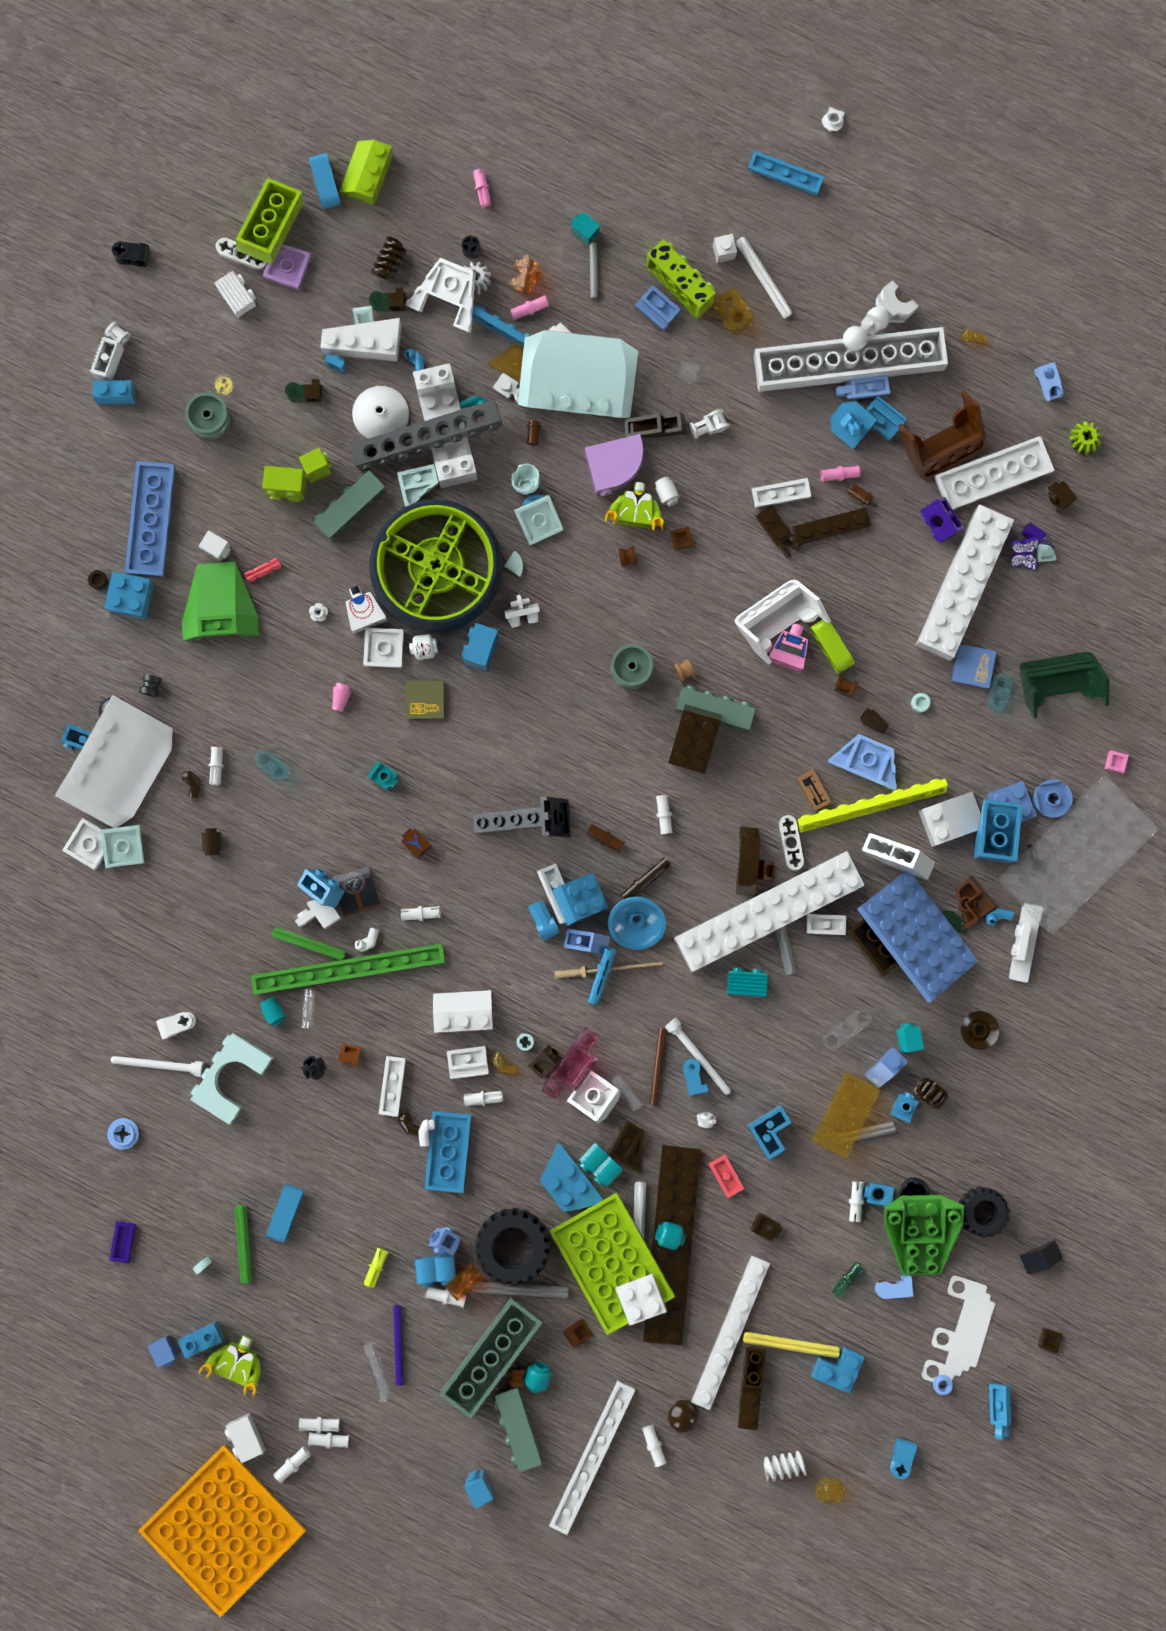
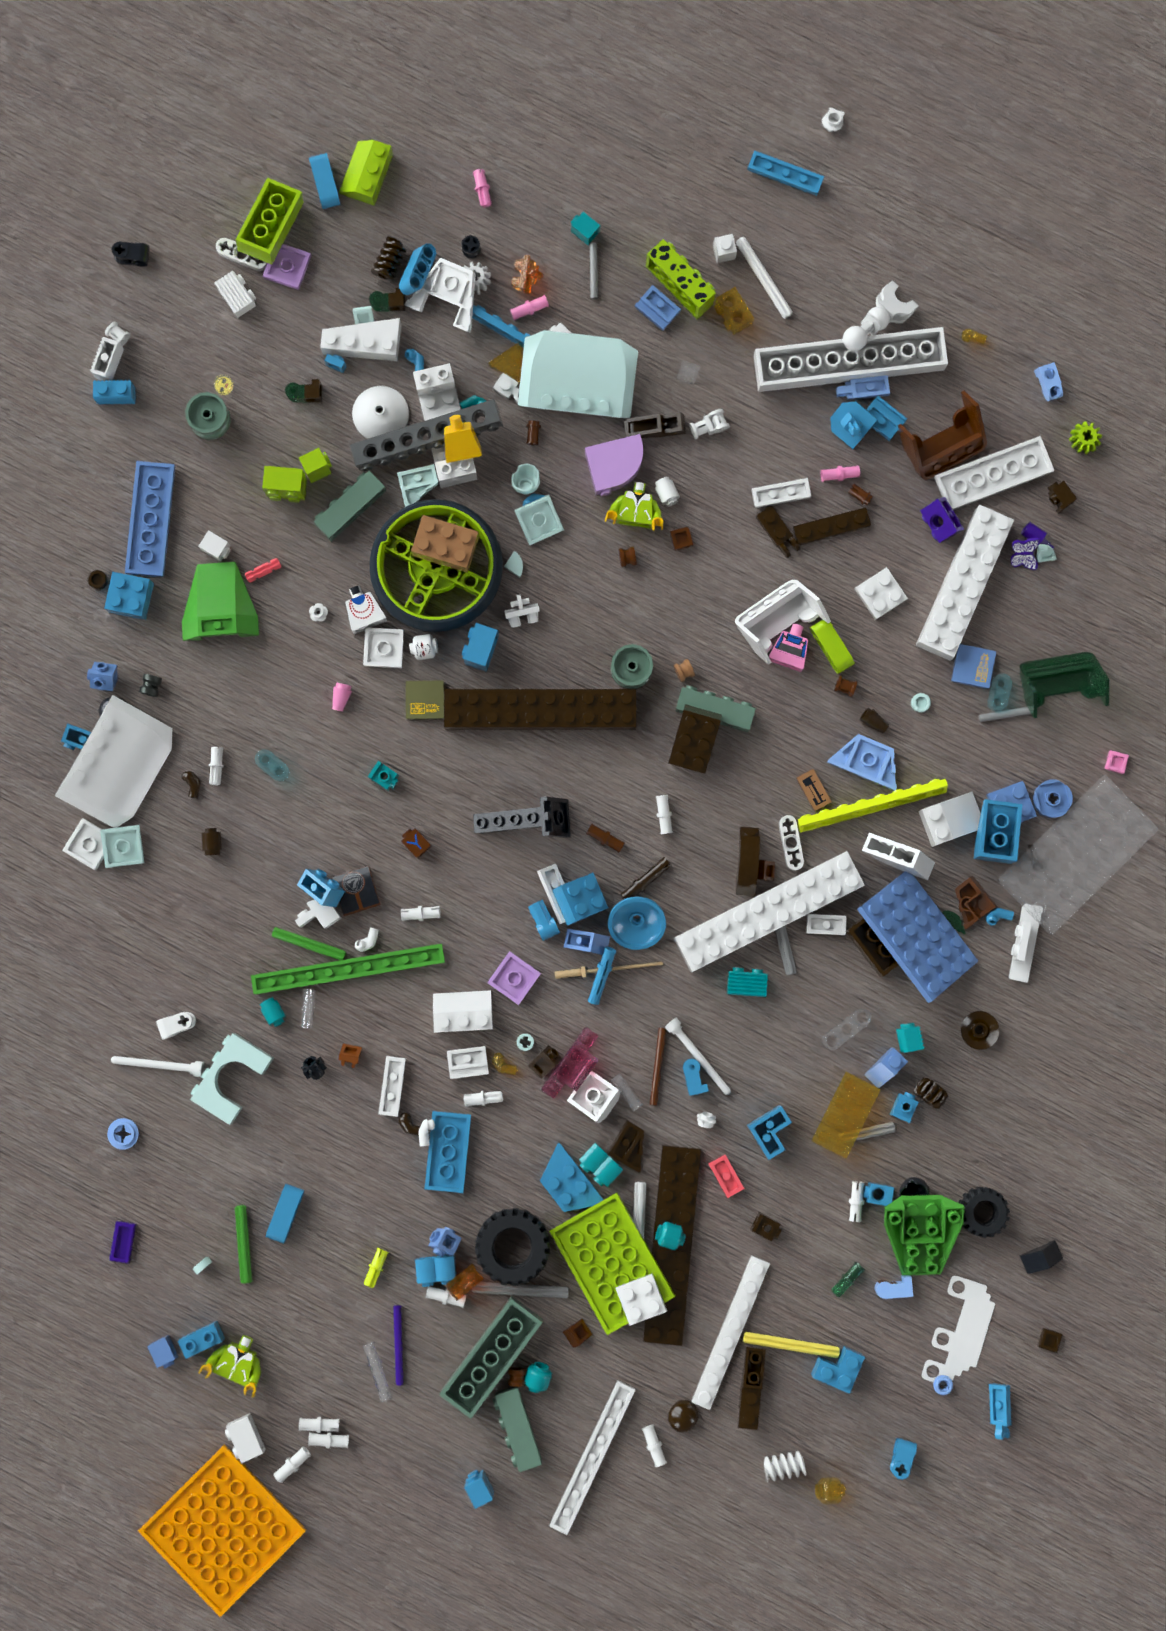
none -> medium blue brick [87,662,118,691]
none -> dark azure beam [399,243,437,295]
none -> medium nougat brick [411,515,479,573]
none -> yellow torso [444,415,482,463]
none -> dark brown brick [444,689,636,730]
none -> lavender plate [487,951,541,1005]
none -> white plate [855,567,908,620]
none -> light grey bar [979,706,1037,722]

